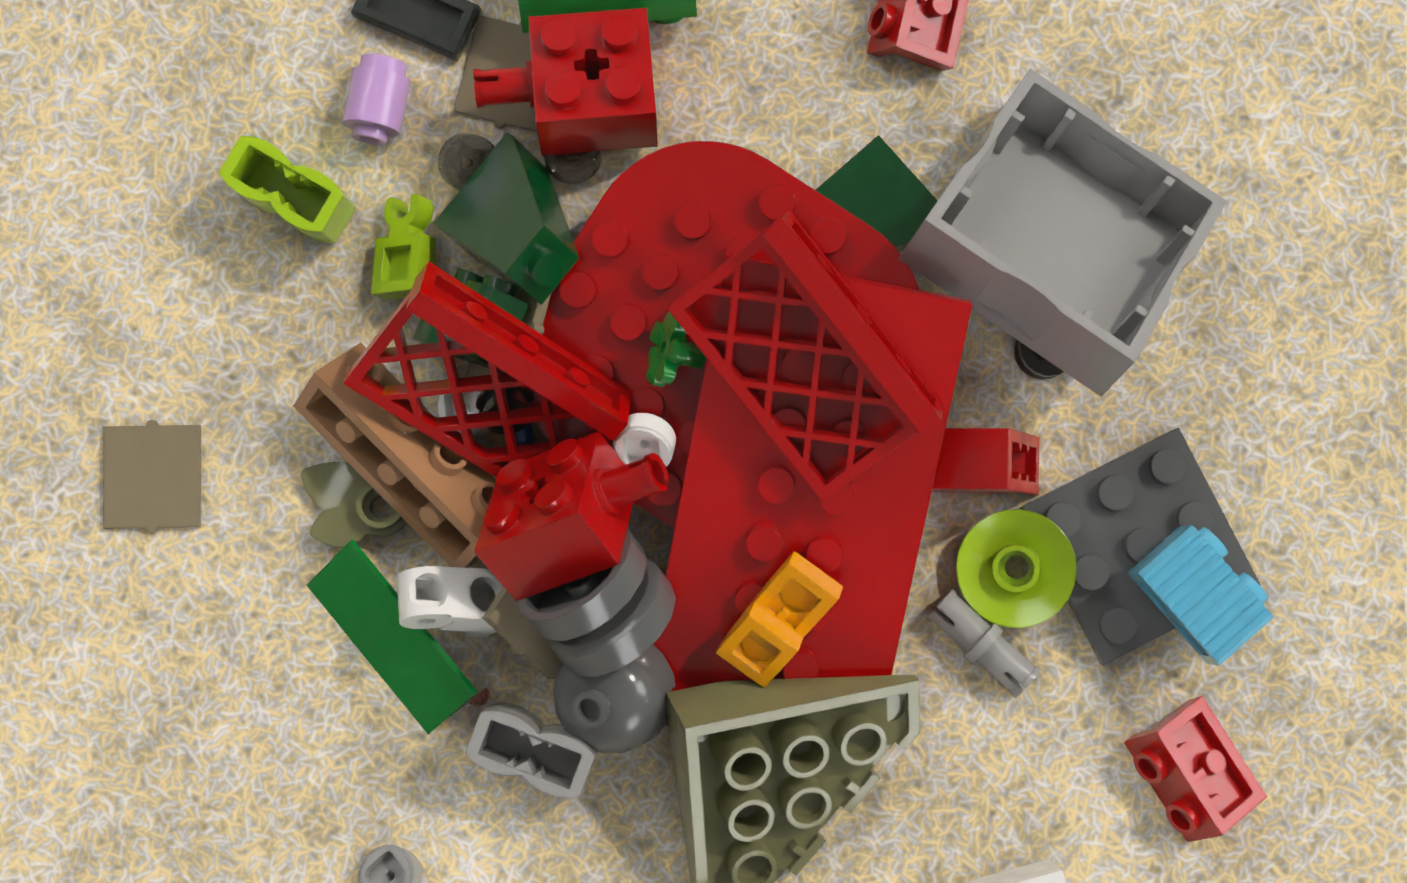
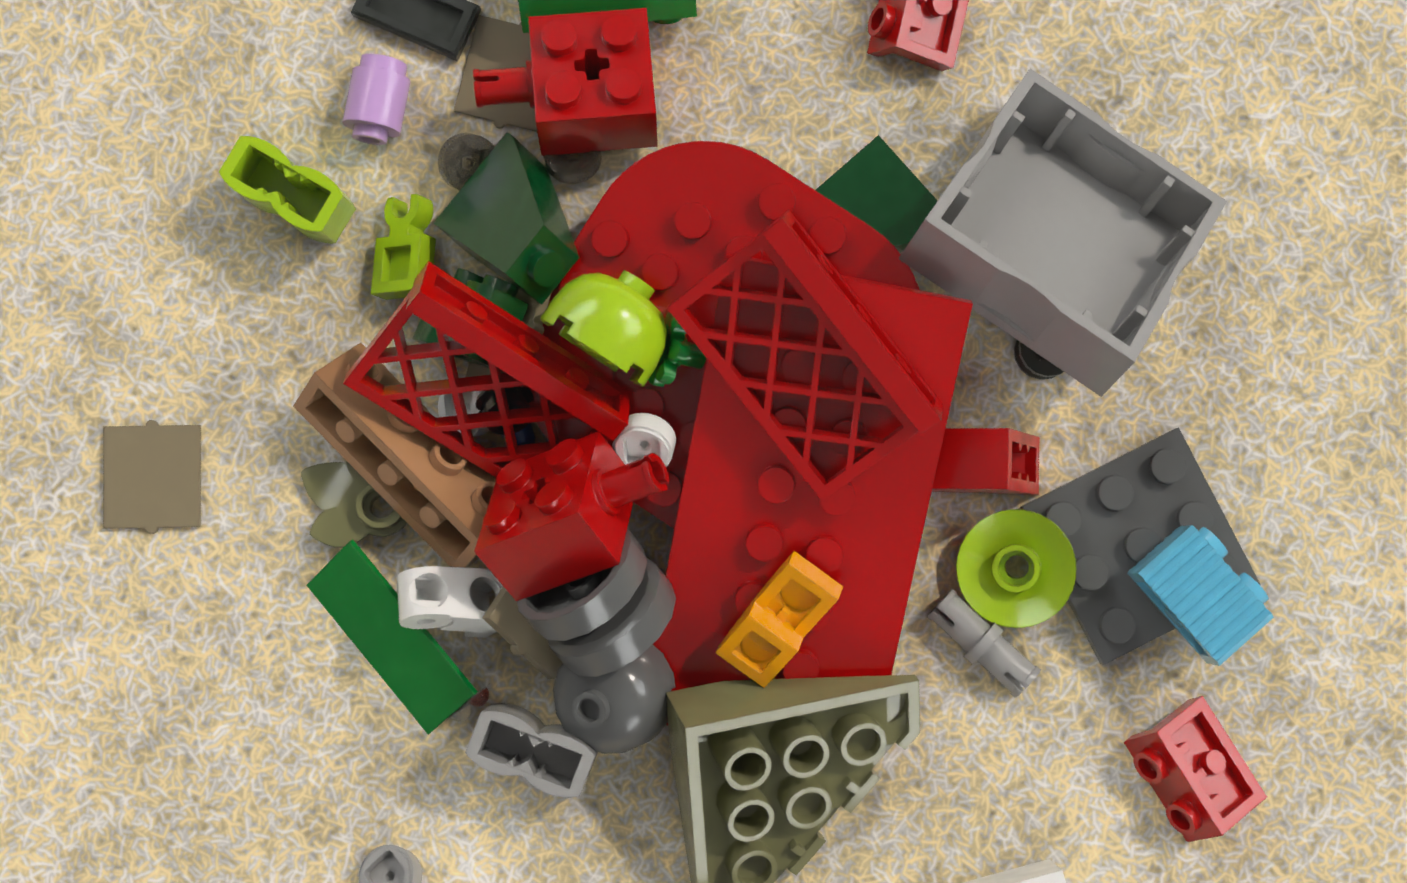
none -> lime cylinder [540,270,667,387]

